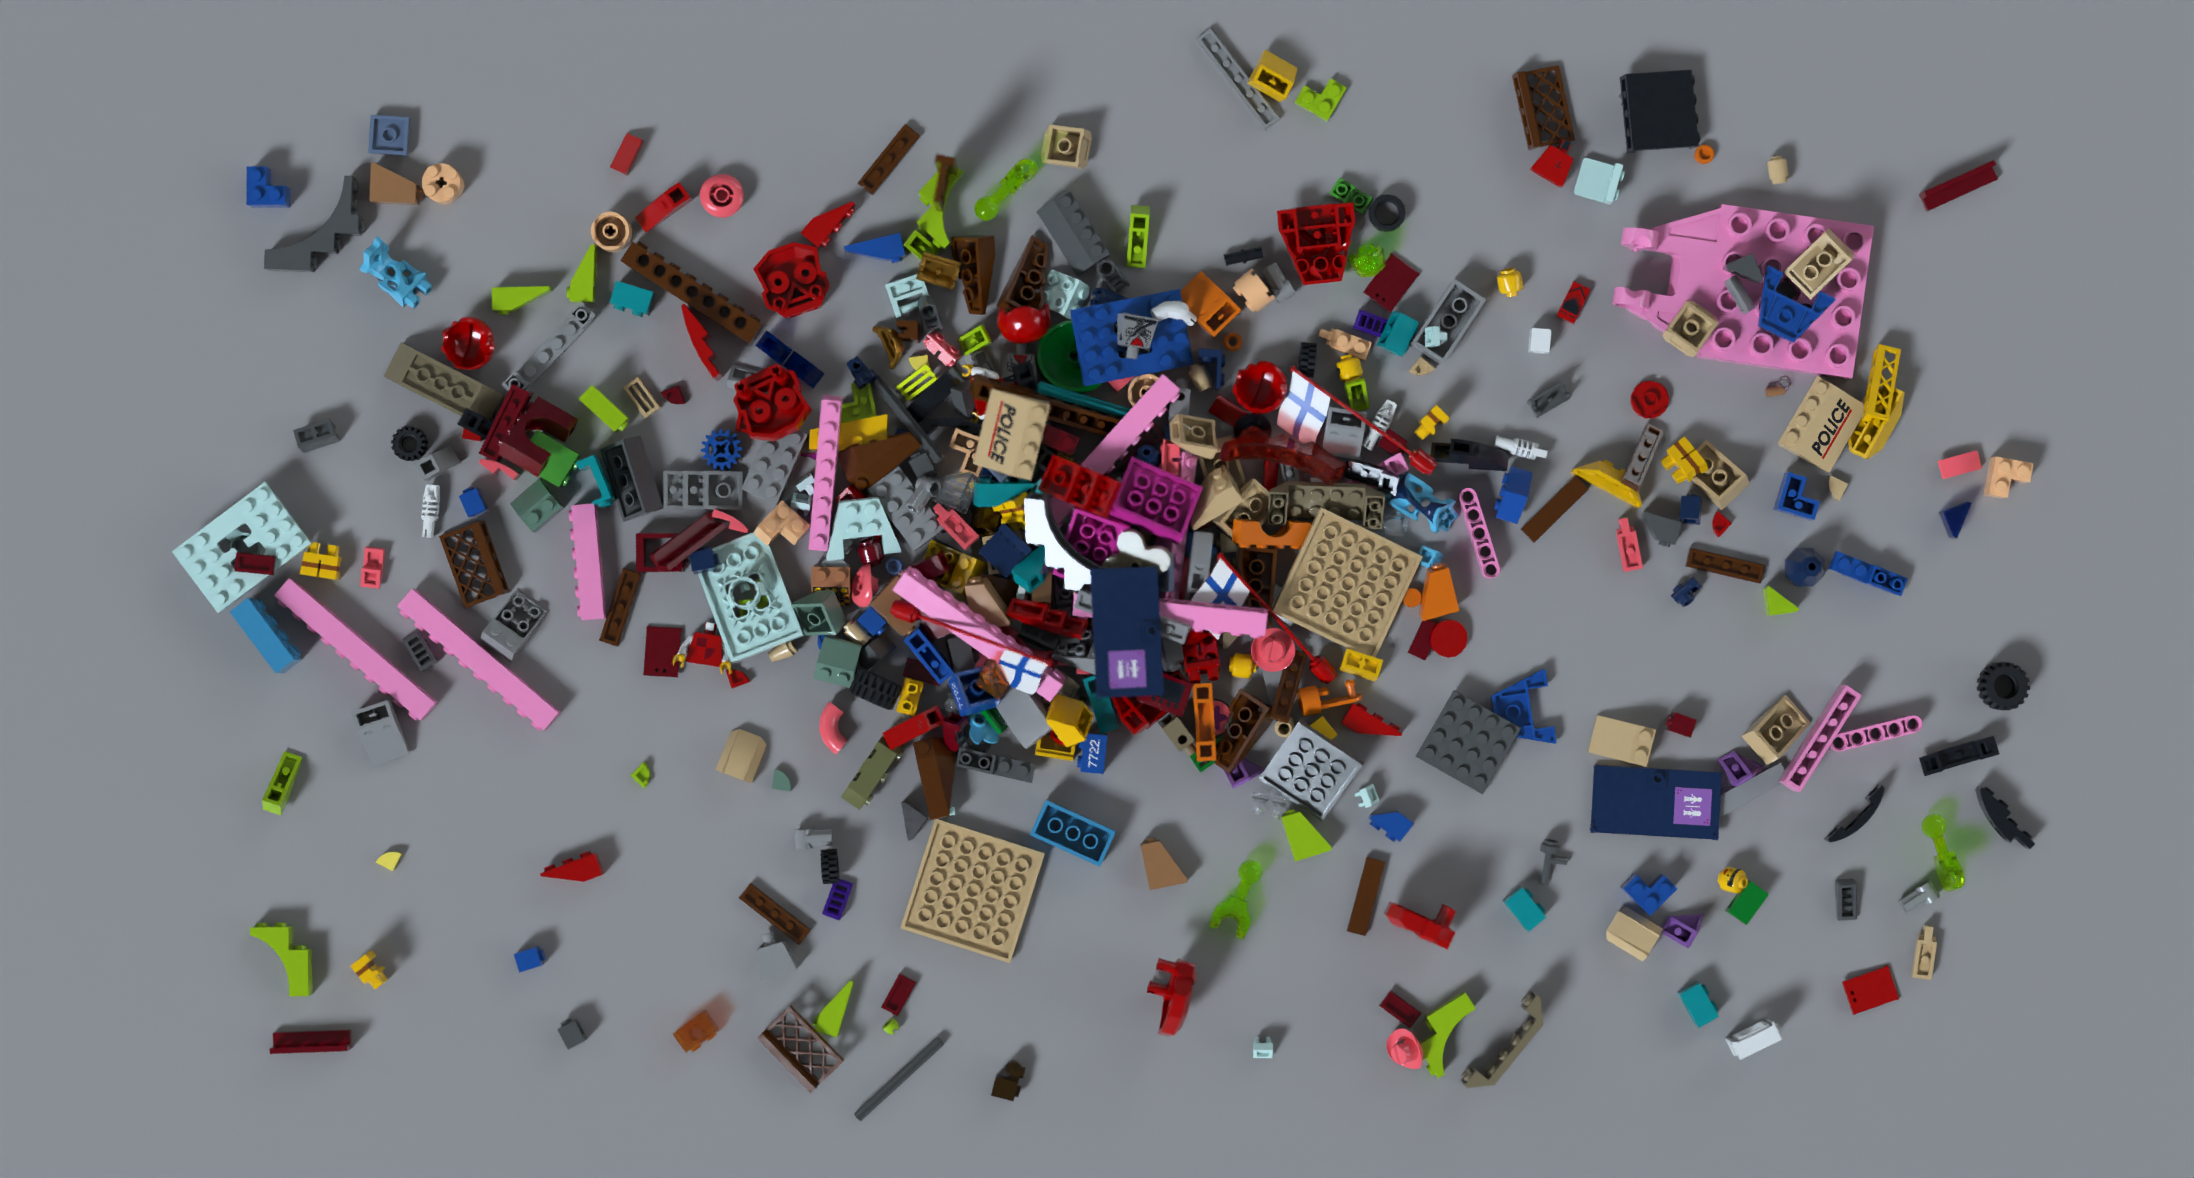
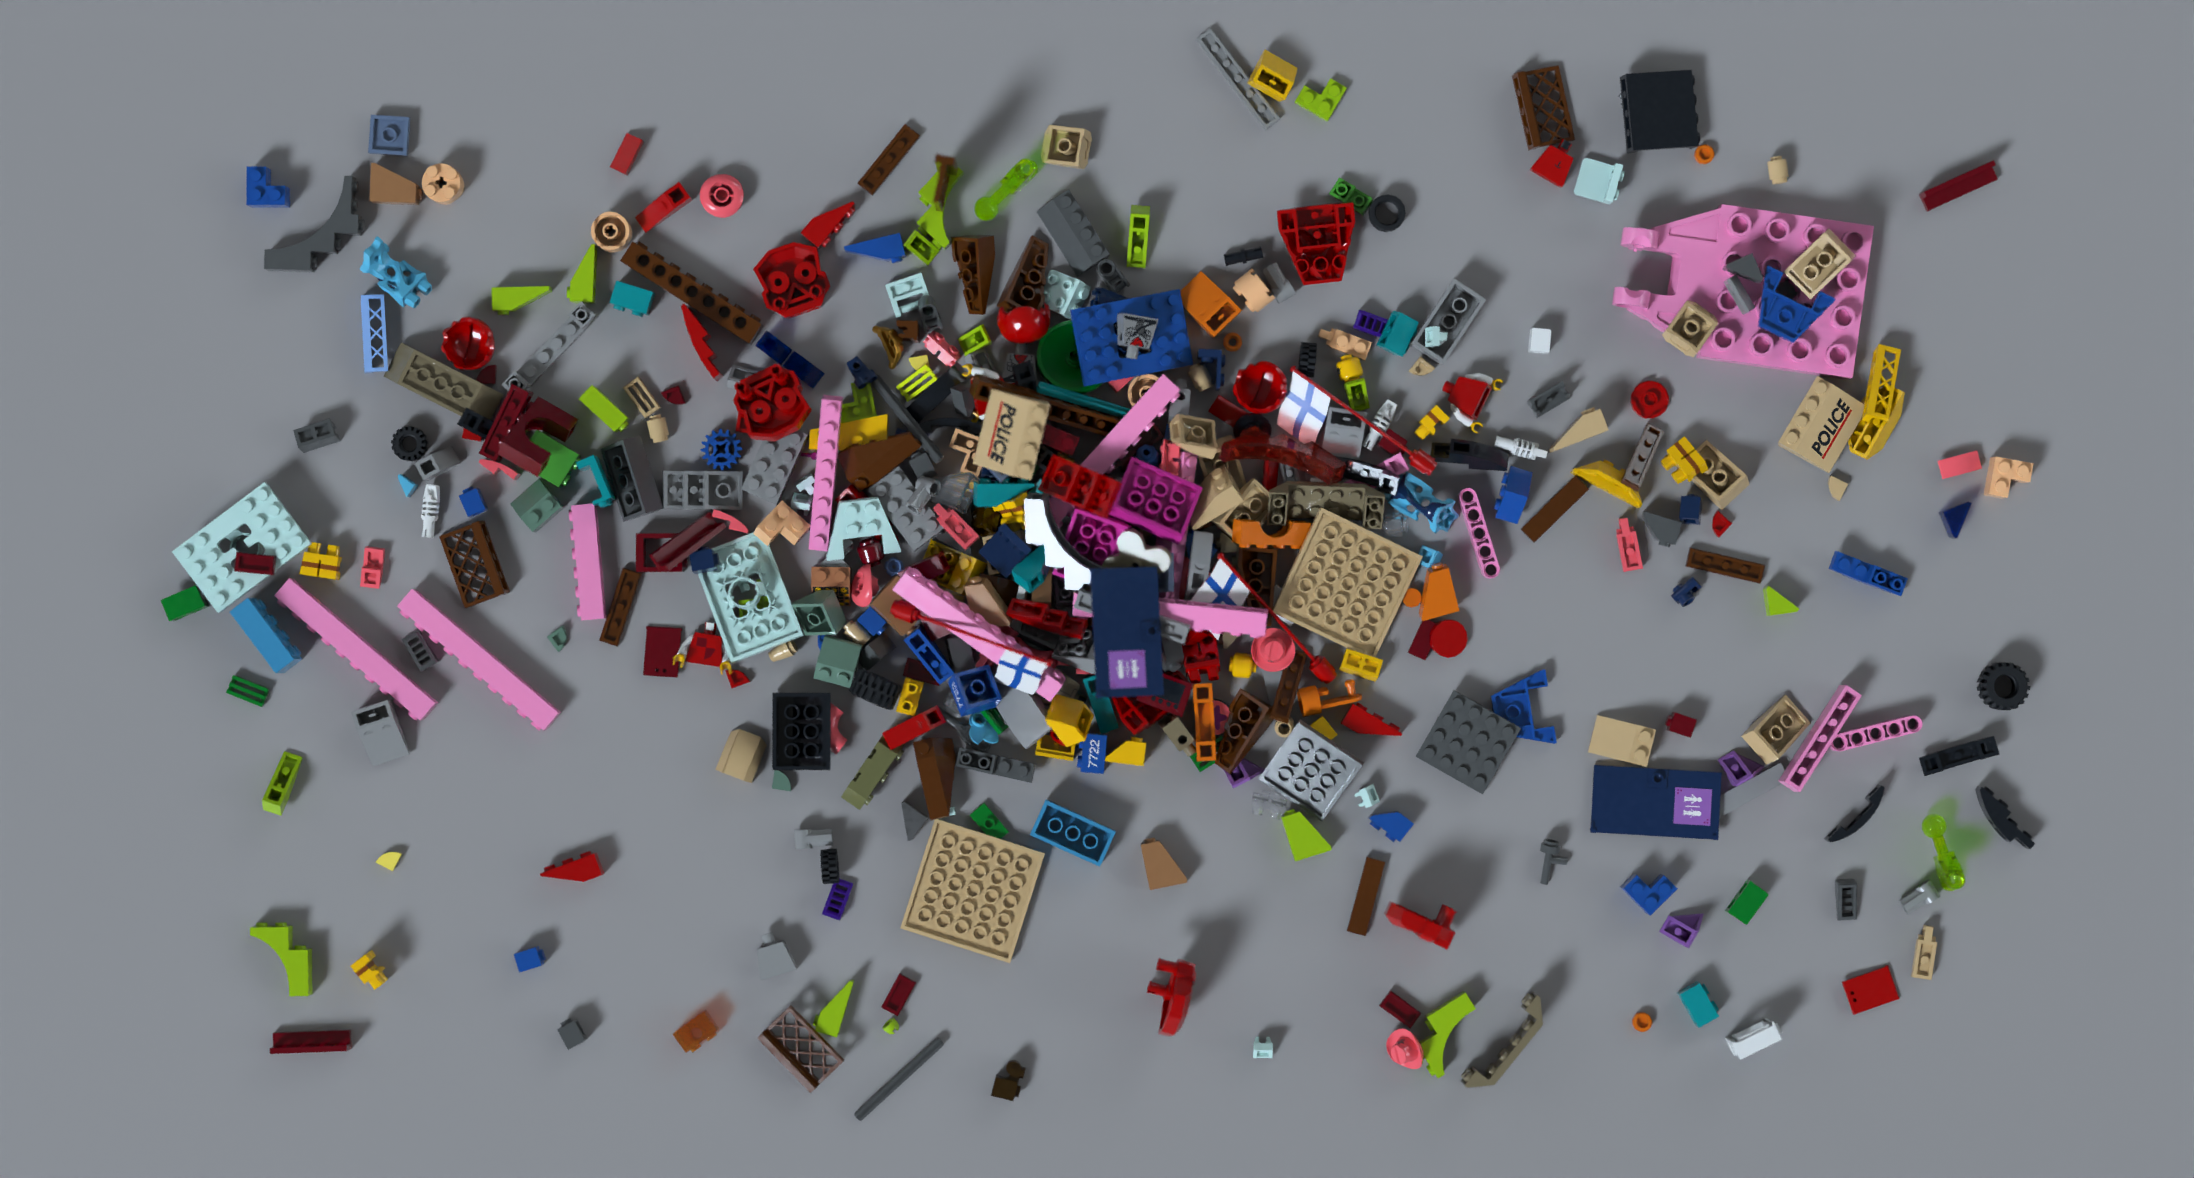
light grey slope [480,590,547,662] -> none
lime tile [630,762,650,789] -> none
reddish brown tile [739,883,811,945] -> none
pearl gold hinge [916,252,961,290] -> none
dark red leg [942,712,968,751] -> none
clear orange slope [976,659,1010,699] -> none
white arm [1150,301,1197,326] -> none
clear neon green piece [1209,860,1263,940] -> none
clear neon green cone [1347,243,1385,278] -> none
dark red container [1363,253,1420,313] -> none
yellow head [1497,268,1523,297] -> none
teal brick [1502,886,1546,932] -> none
red tile [1556,281,1591,324] -> none
tan slope [1606,907,1663,961] -> none
yellow head [1718,867,1748,894] -> none
arm [1765,375,1791,397] -> none
blue brick [1773,472,1820,521] -> none
dark blue cone [1785,548,1825,587] -> none
none -> green panel [161,586,209,621]
none -> green tile [226,675,270,707]
none -> light blue fence [360,294,388,373]
none -> medium azure slope [397,474,418,497]
none -> dark red tile [476,365,497,384]
none -> sand green tile [547,626,567,652]
none -> tan brick [646,414,669,443]
none -> black slope [772,692,831,770]
none -> green plate [970,803,1009,839]
none -> yellow slope [1105,737,1146,766]
none -> red torso [1442,373,1503,433]
none -> tan slope [1549,407,1609,453]
none -> orange tile [1632,1012,1652,1032]

